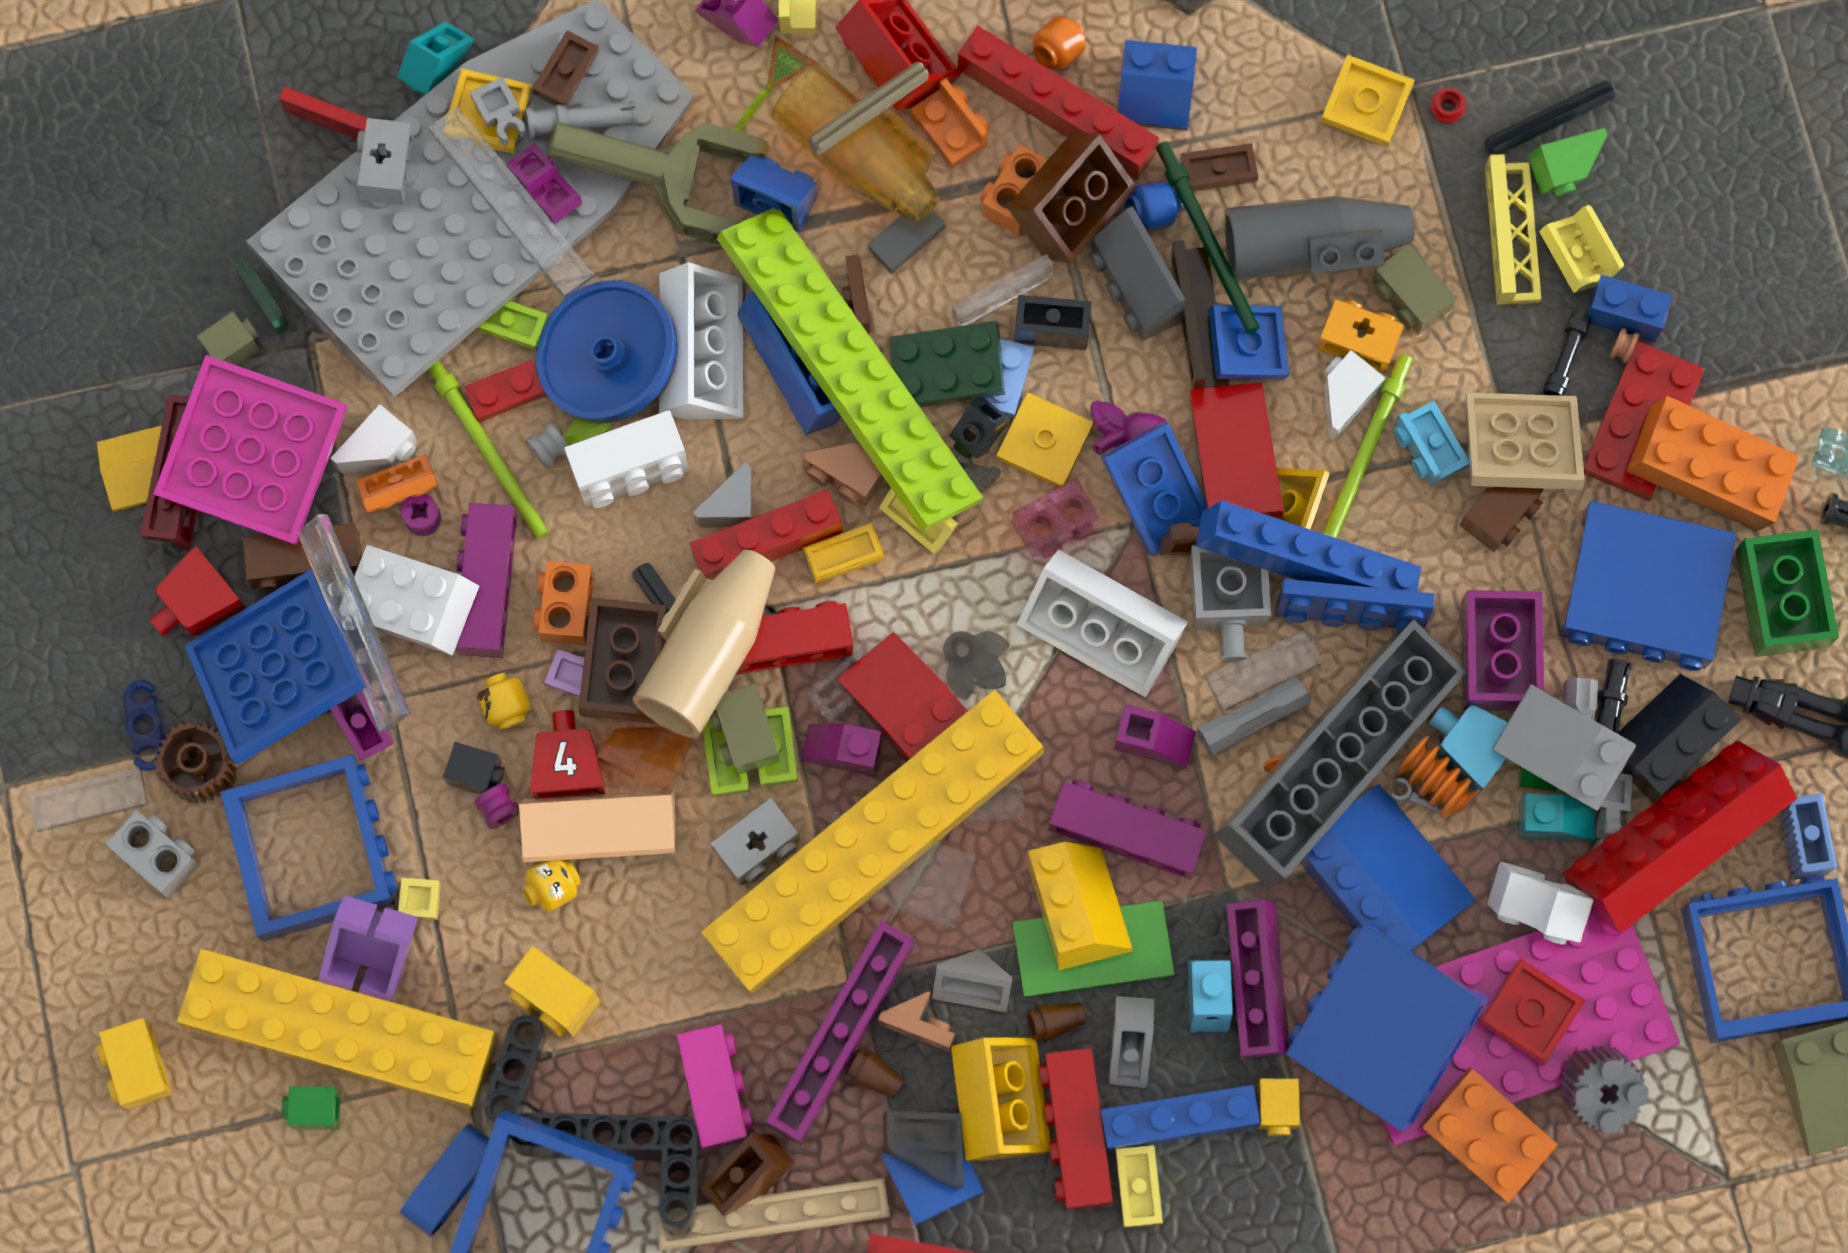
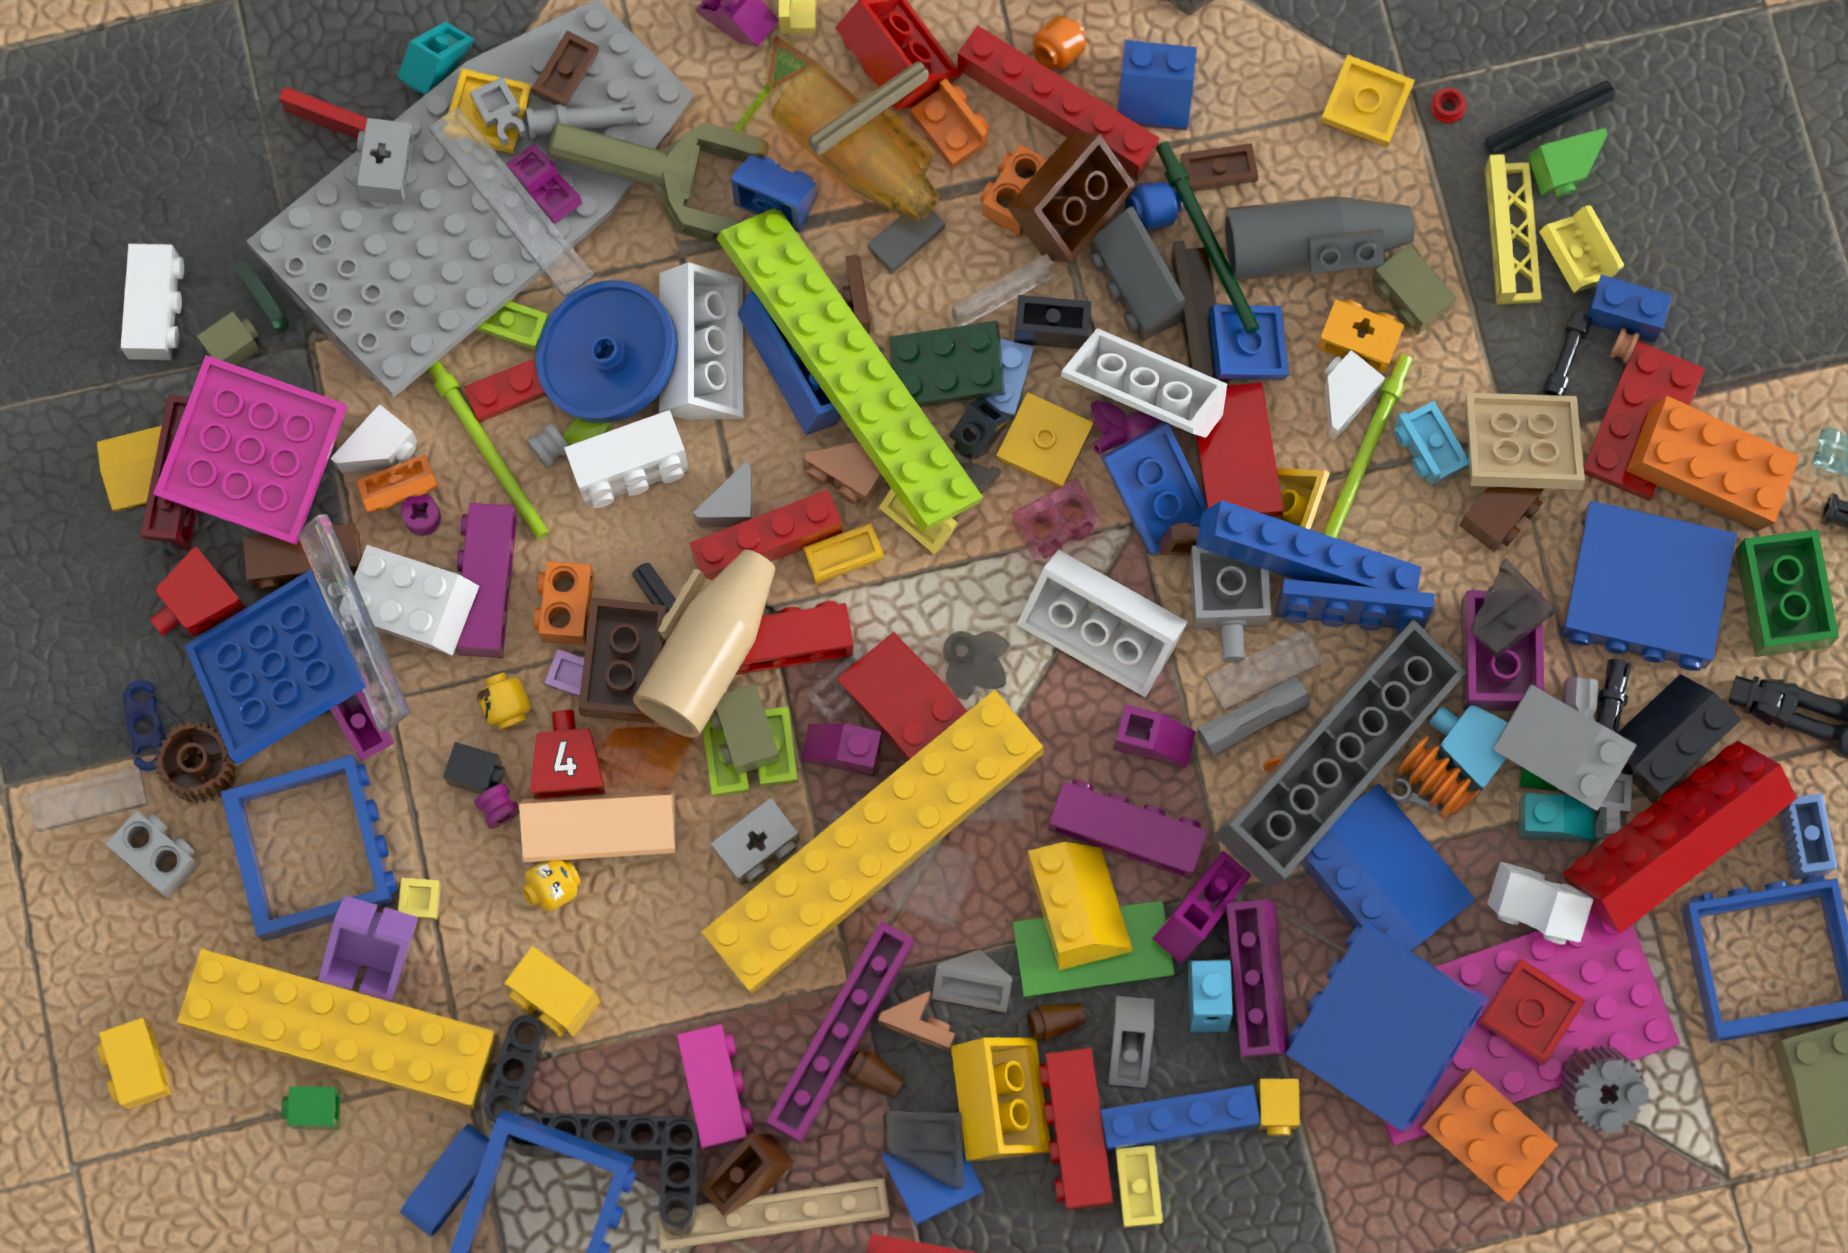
none -> white brick [121,244,184,360]
none -> white slope [1061,328,1227,438]
none -> magenta slope [1152,851,1252,963]
none -> clear smoke wing [1471,558,1554,659]

